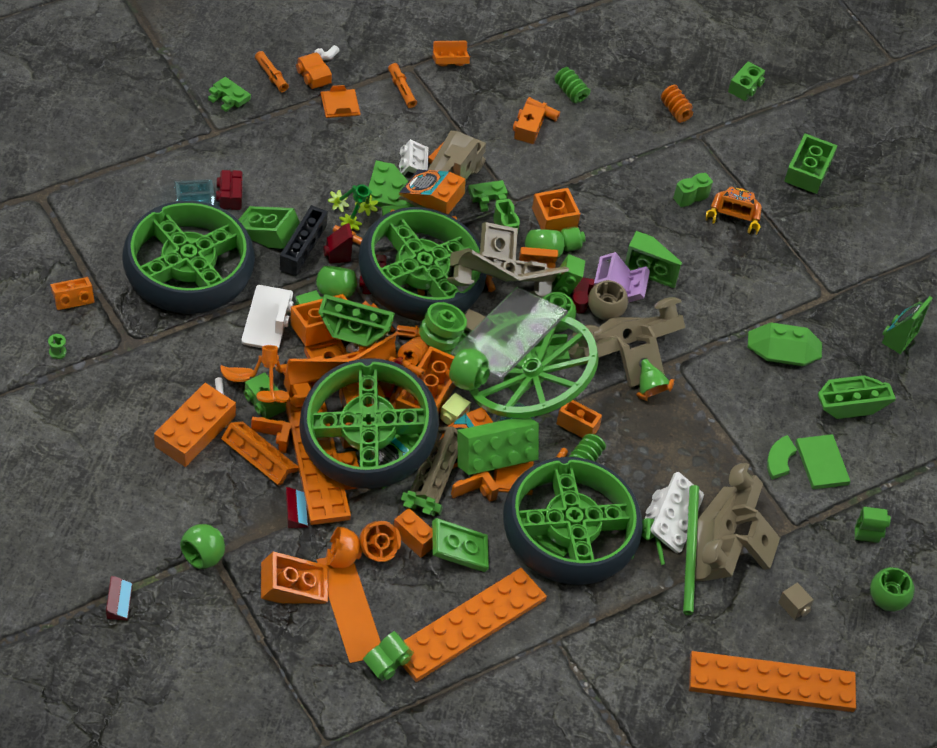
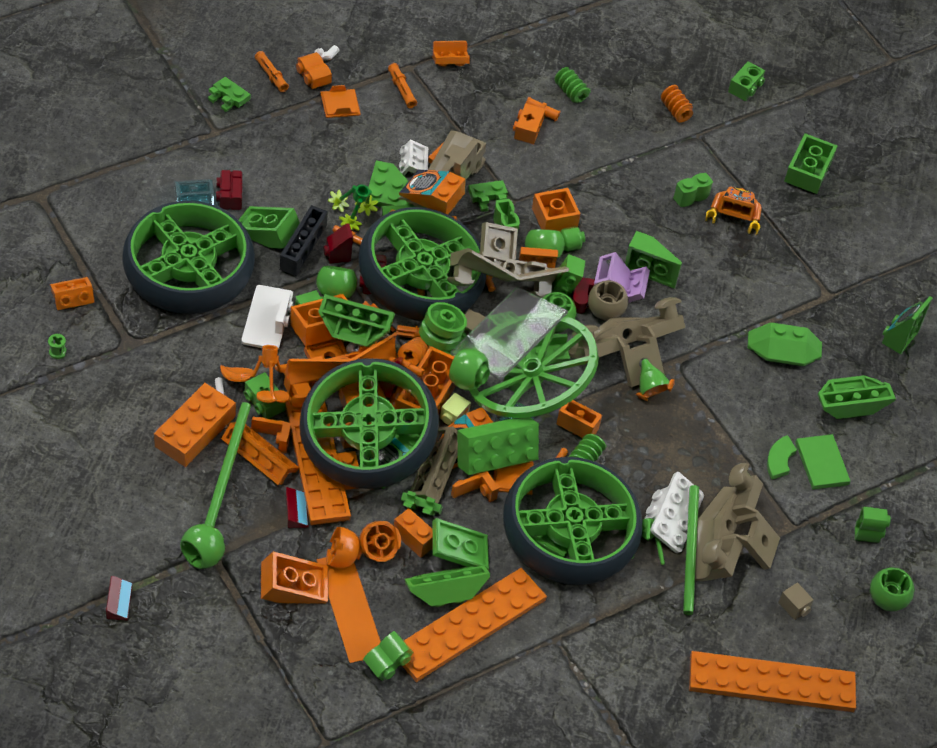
none -> bright green piece [204,402,251,528]
none -> bright green wedge [405,565,490,607]

